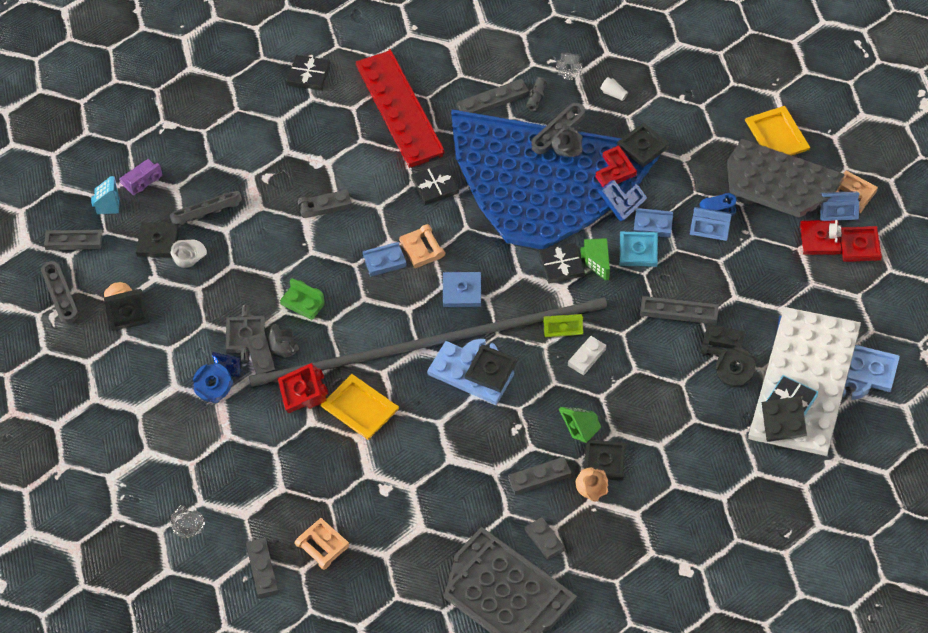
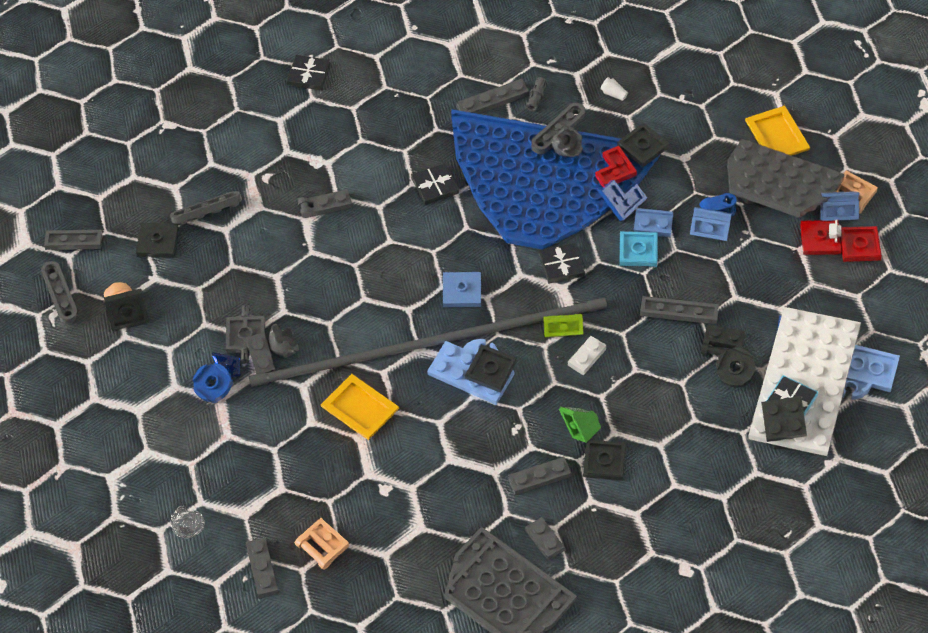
medium azure slope [91,176,120,214] -> none
medium lavender bracket [119,159,162,196] -> none
white hat [171,240,207,268] -> none
red plate [278,363,328,413] -> none
bright green bracket [280,278,325,320] -> none
red plate [356,49,444,168] -> none
medium blue plate [363,242,407,277] -> none
light nougat plate [399,224,446,268] -> none
clear brick [556,52,583,80] -> none
light nougat hair [576,467,608,502] -> none
bright green slope [581,238,610,280] -> none

